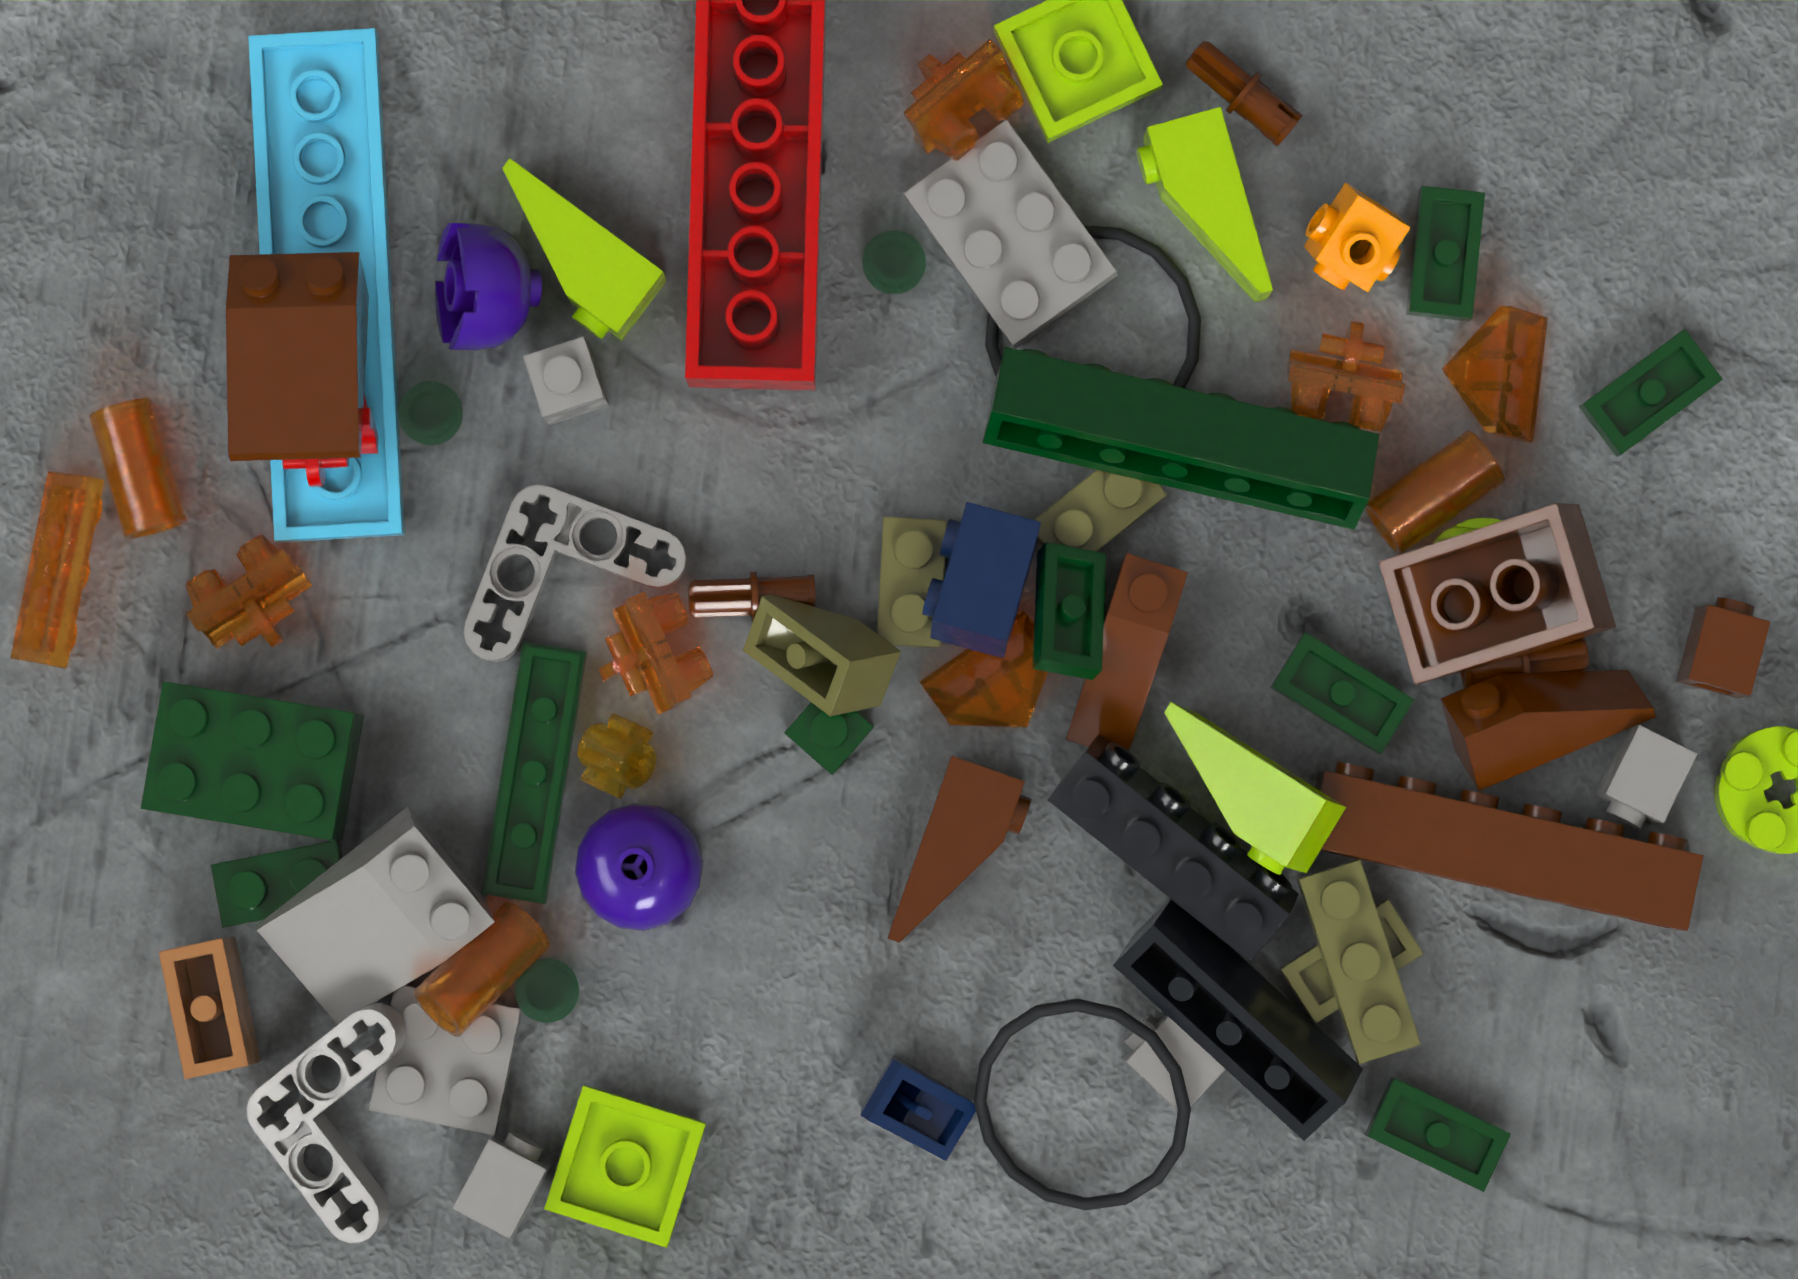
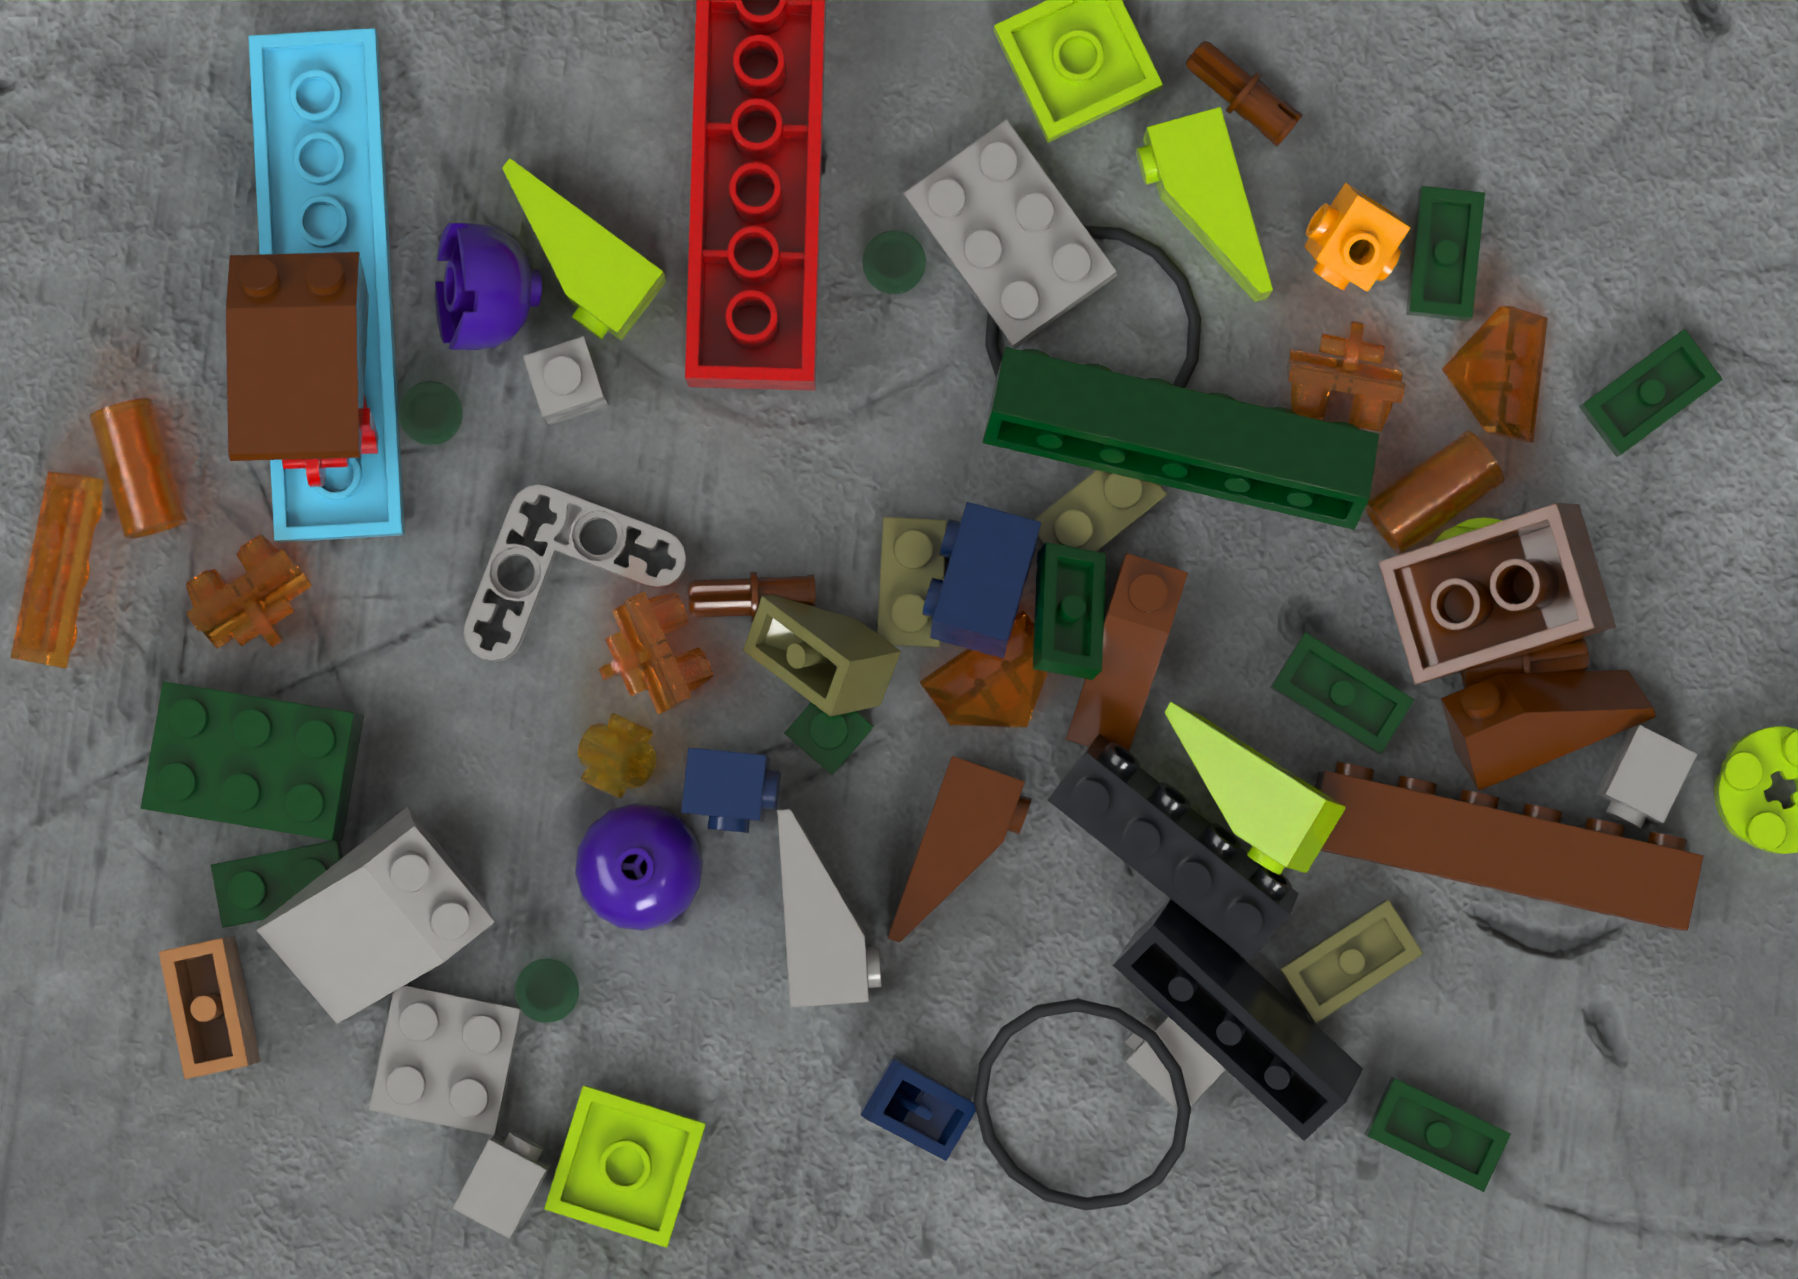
light grey beam [246,1003,406,1243] -> none
clear orange pin [414,902,550,1037] -> none
dark green tile [481,642,587,904] -> none
clear orange hips [903,39,1024,161] -> none
olive plate [1296,859,1421,1065] -> none
reddish brown brick [1676,597,1770,699] -> none
none -> dark blue brick [681,747,781,833]
none -> light grey slope [777,809,882,1007]

